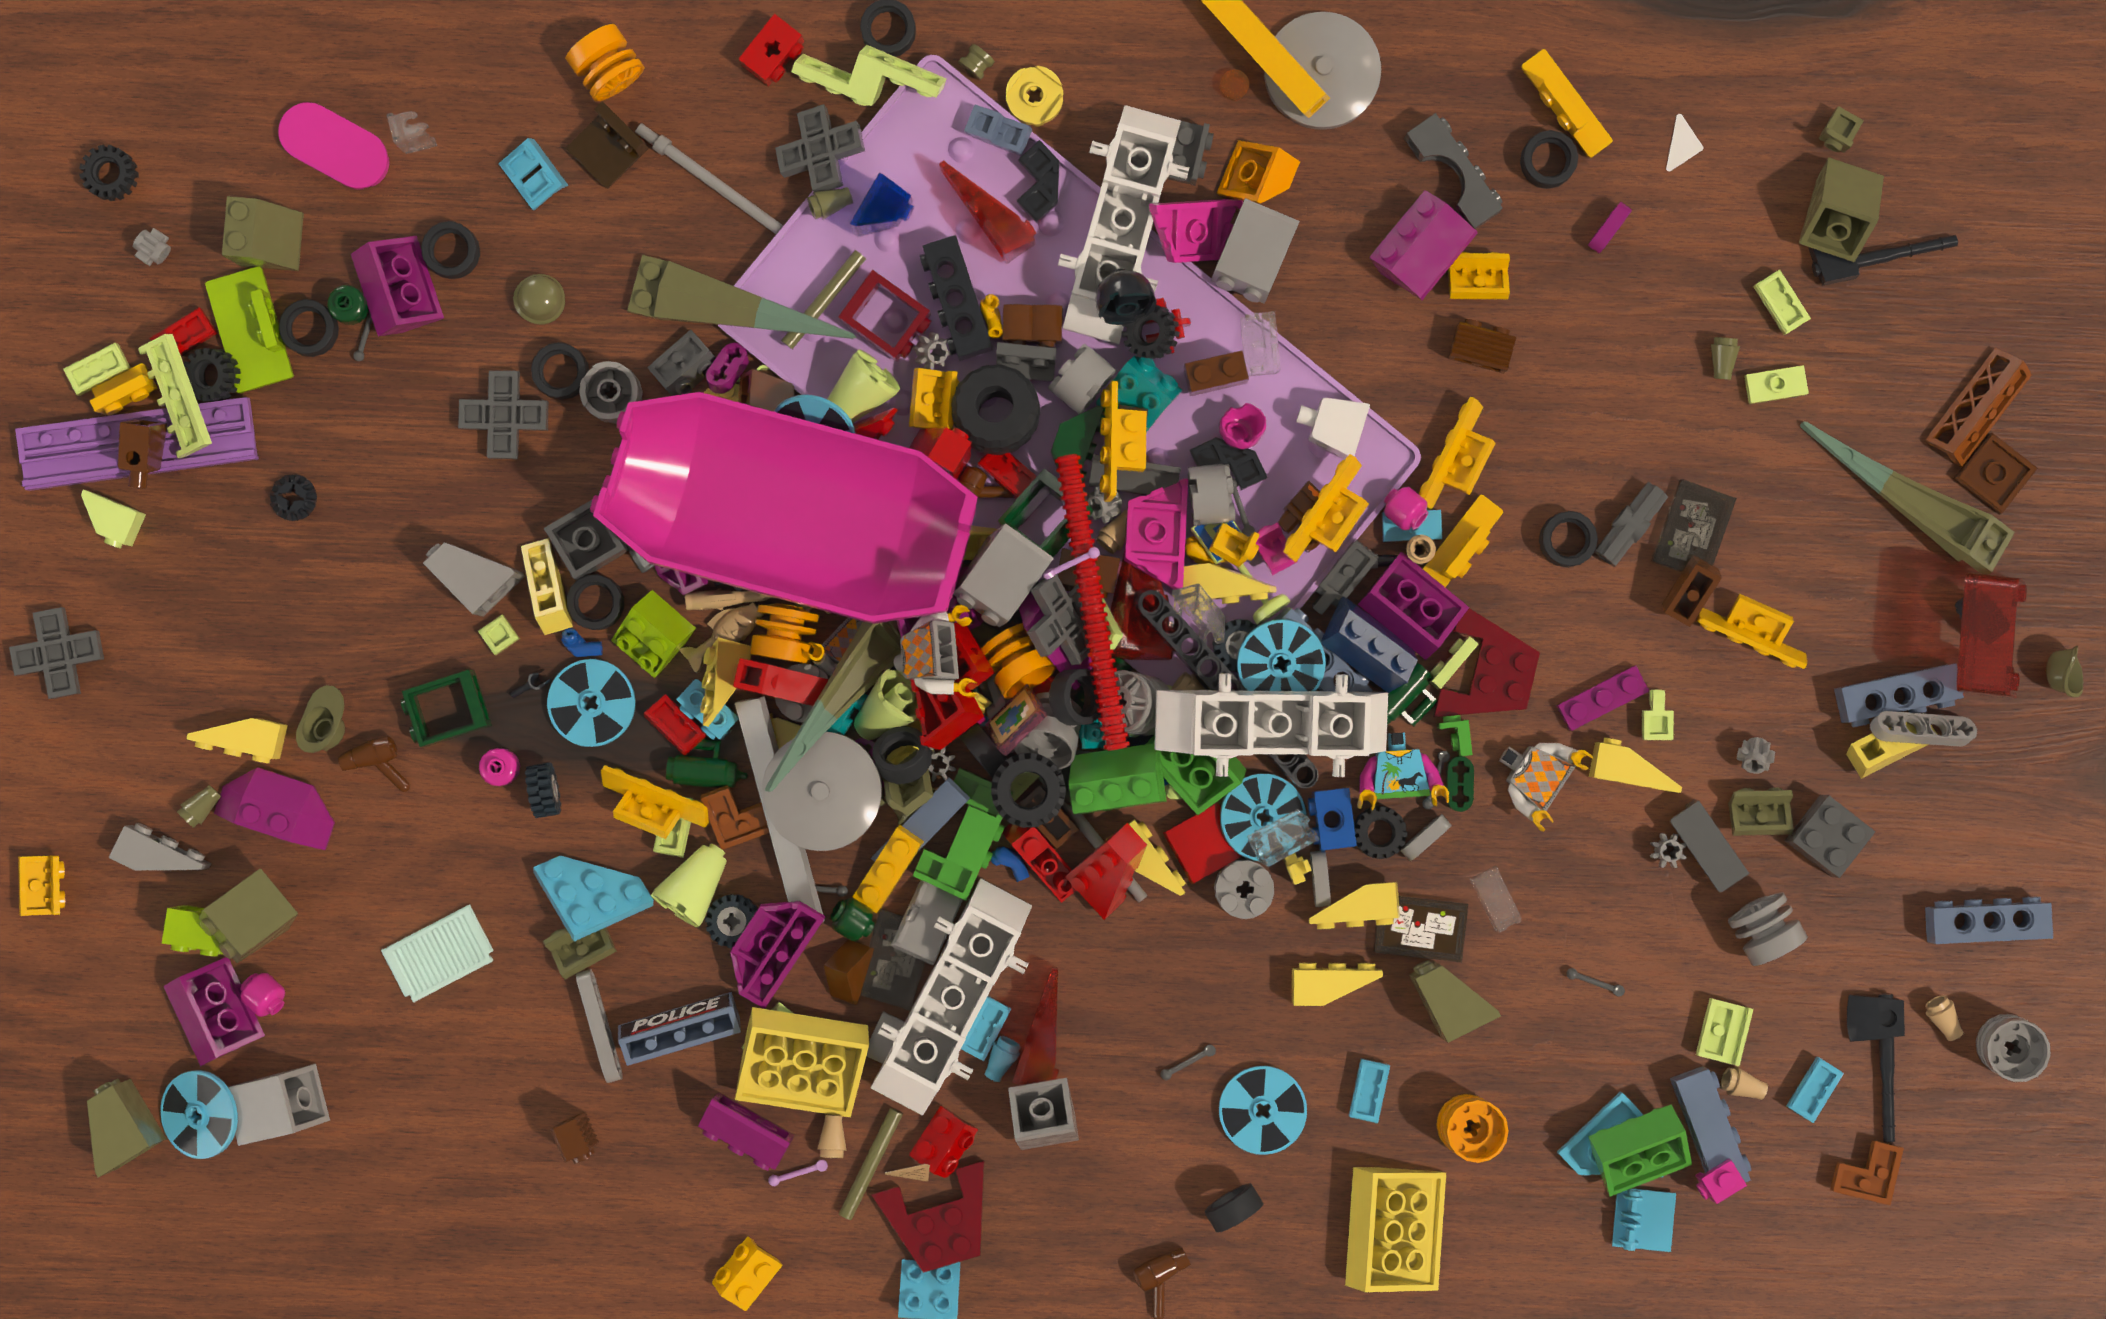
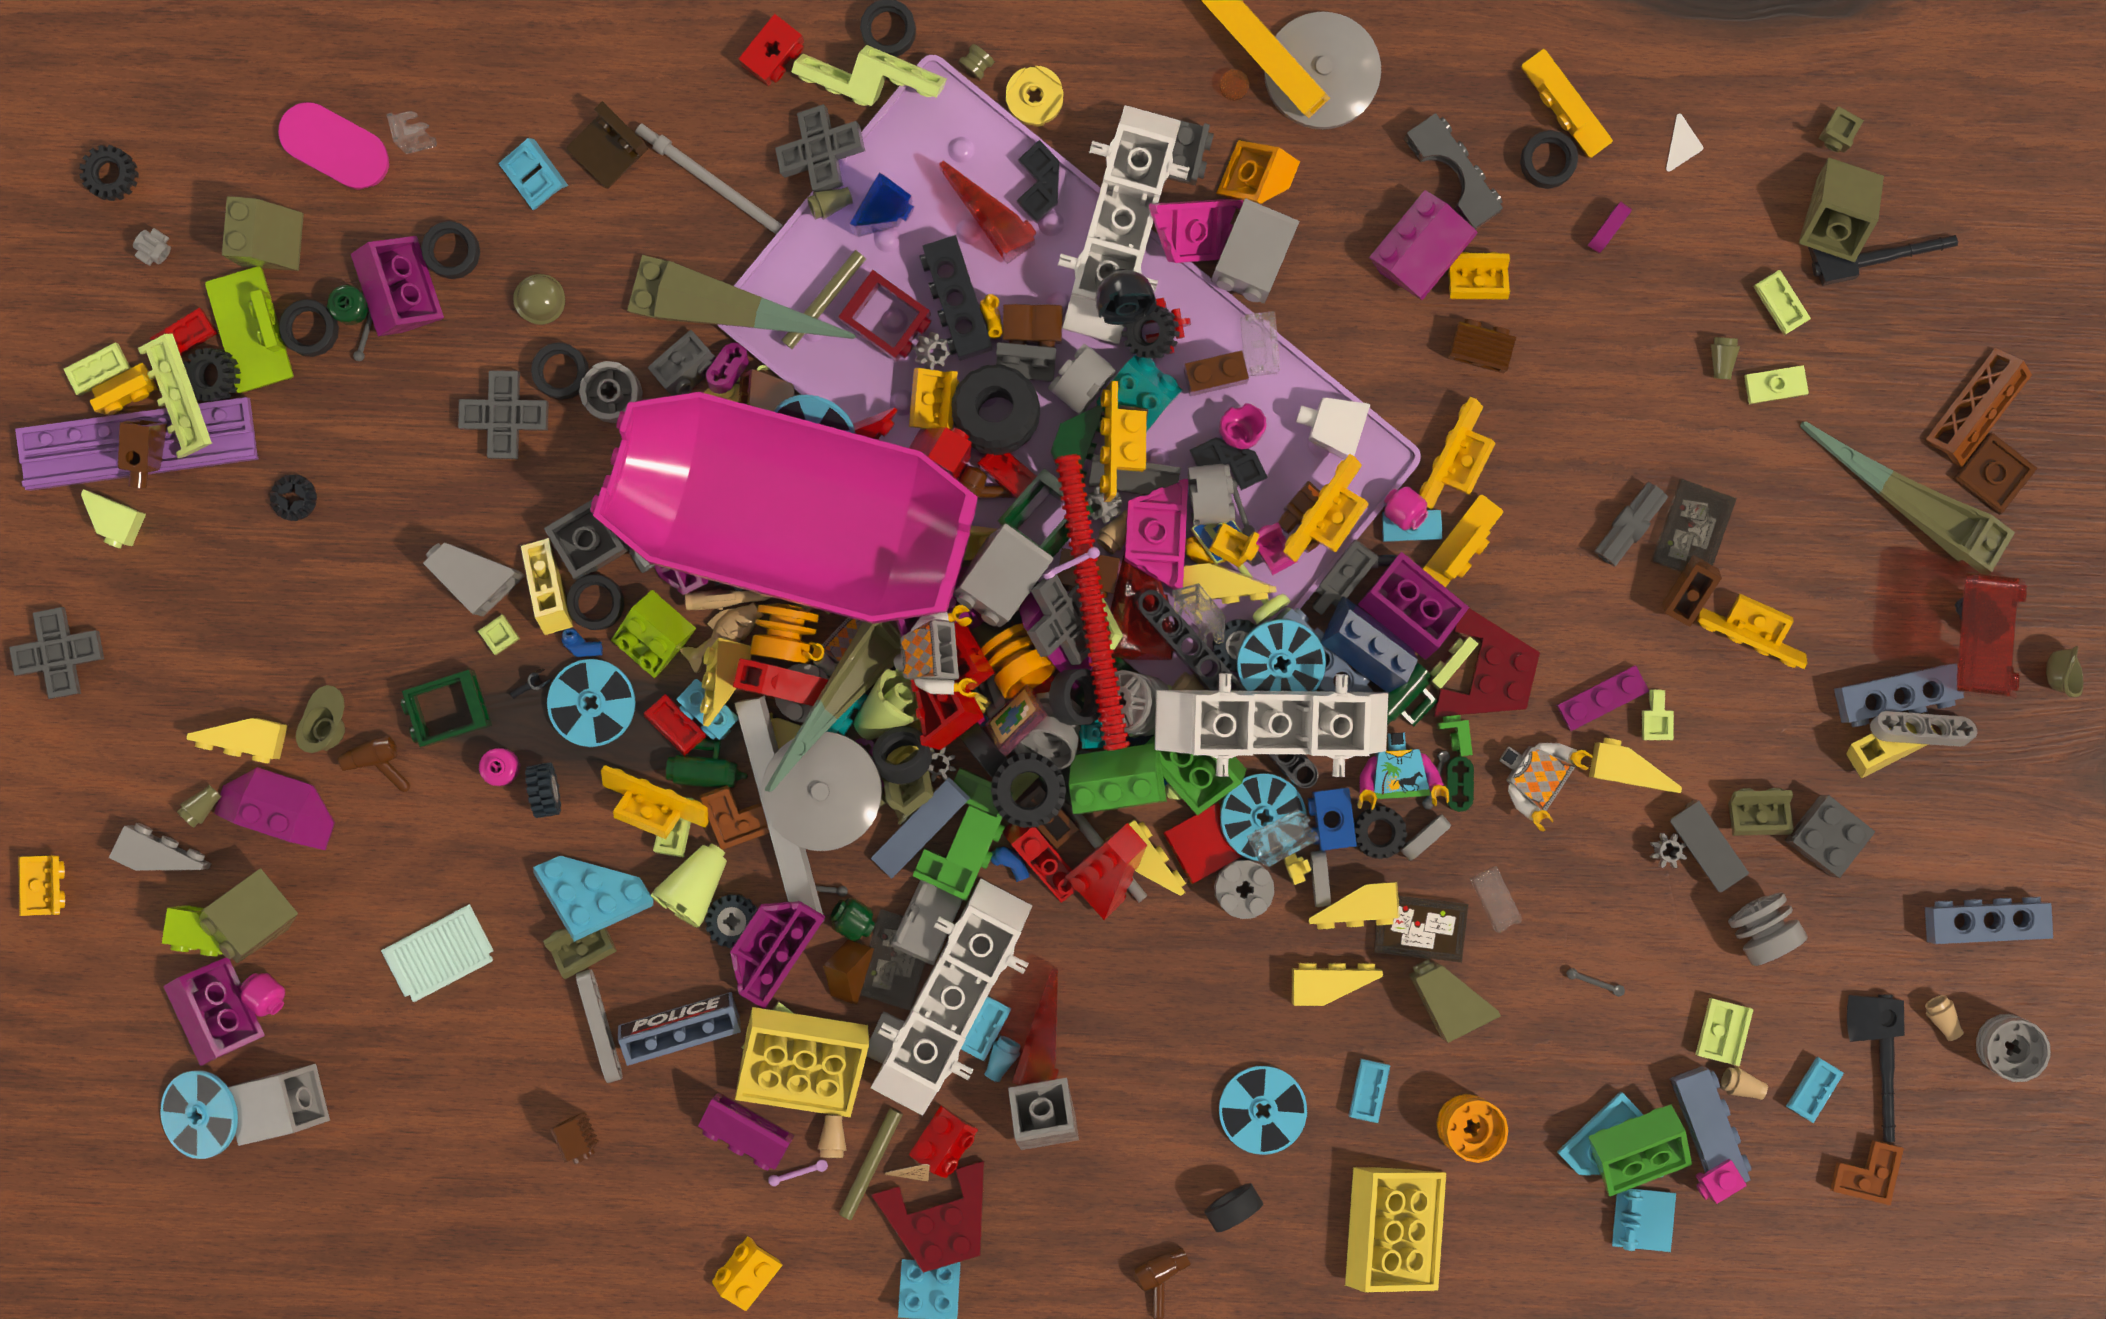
olive slope [87,1078,167,1178] -> none
light orange wheel [565,24,645,102] -> none
yellowish green cone [827,349,900,423] -> none
yellow plate [853,825,924,913] -> none
sand blue slope [964,104,1033,156] -> none
dark grey hinge [1160,1044,1216,1080] -> none
tan cone [1406,535,1436,564] -> none
black tyre [1539,511,1598,568] -> none
light grey gear [1737,737,1775,774] -> none

